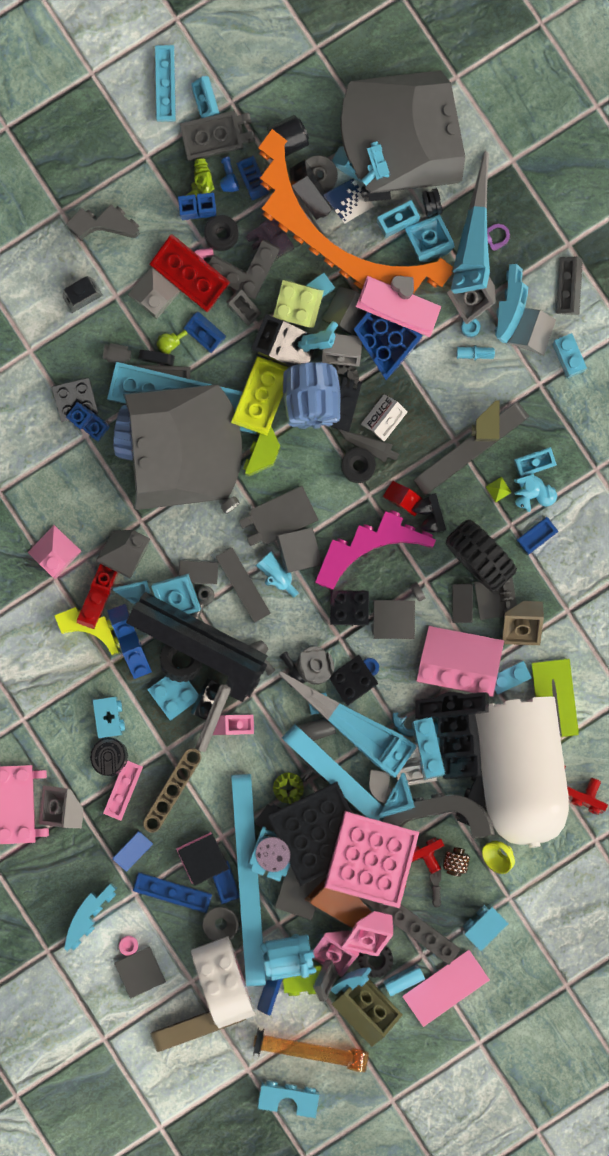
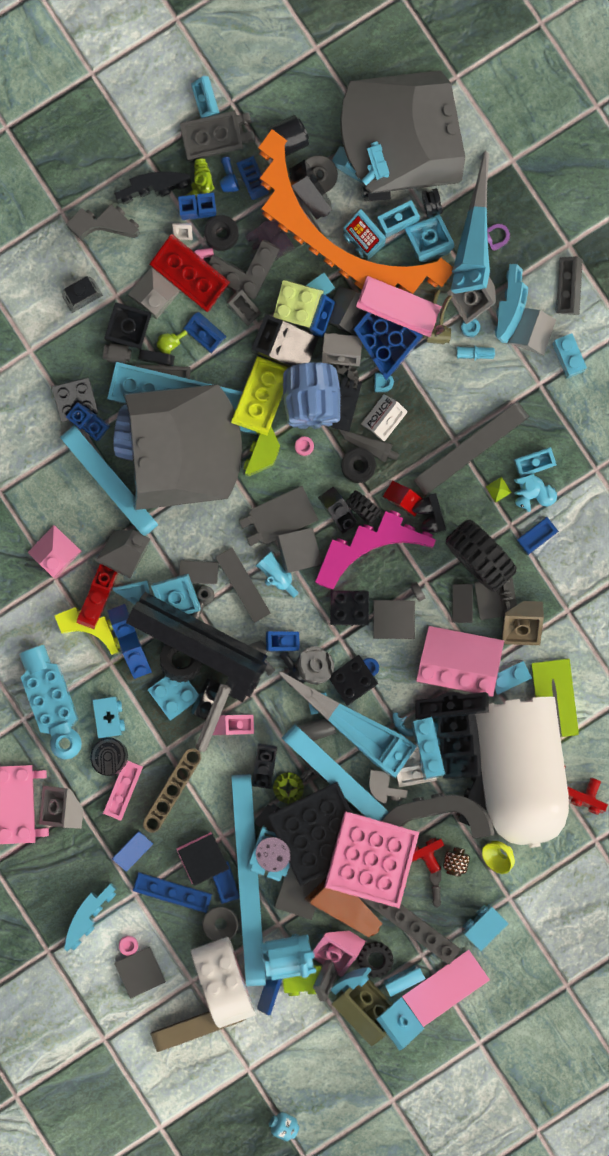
medium azure plate [155,45,176,122] -> none
dark grey tile [221,496,240,514] -> none
clear orange piece [253,1027,369,1072] -> none
medium azure arch [258,1080,319,1118] -> none
medium azure piece [298,321,338,352] -> none
sticker [324,178,374,223] -> none
bright pink slope [342,911,393,956] -> none
medium azure tile [379,773,415,818] -> none
tile [391,276,414,299] -> none
olive slope [471,401,499,441] -> none
none -> medium azure brick [19,645,82,760]
none -> medium azure beam [60,425,158,536]
none -> black slope [104,302,152,349]
none -> black slope [114,171,191,204]
none -> white slope [172,223,192,240]
none -> black slope [252,743,278,789]
none -> blue slope [266,631,300,652]
none -> medium azure head [269,1112,300,1141]
none -> bright pink tile [295,436,314,456]
none -> blue slope [310,294,335,337]
none -> black slope [318,487,358,534]
none -> slope [343,209,386,260]
none -> black tyre [345,490,381,524]
none -> medium azure tile [374,373,394,392]
none -> medium azure plate [377,997,424,1051]
none -> olive plant [423,290,452,345]

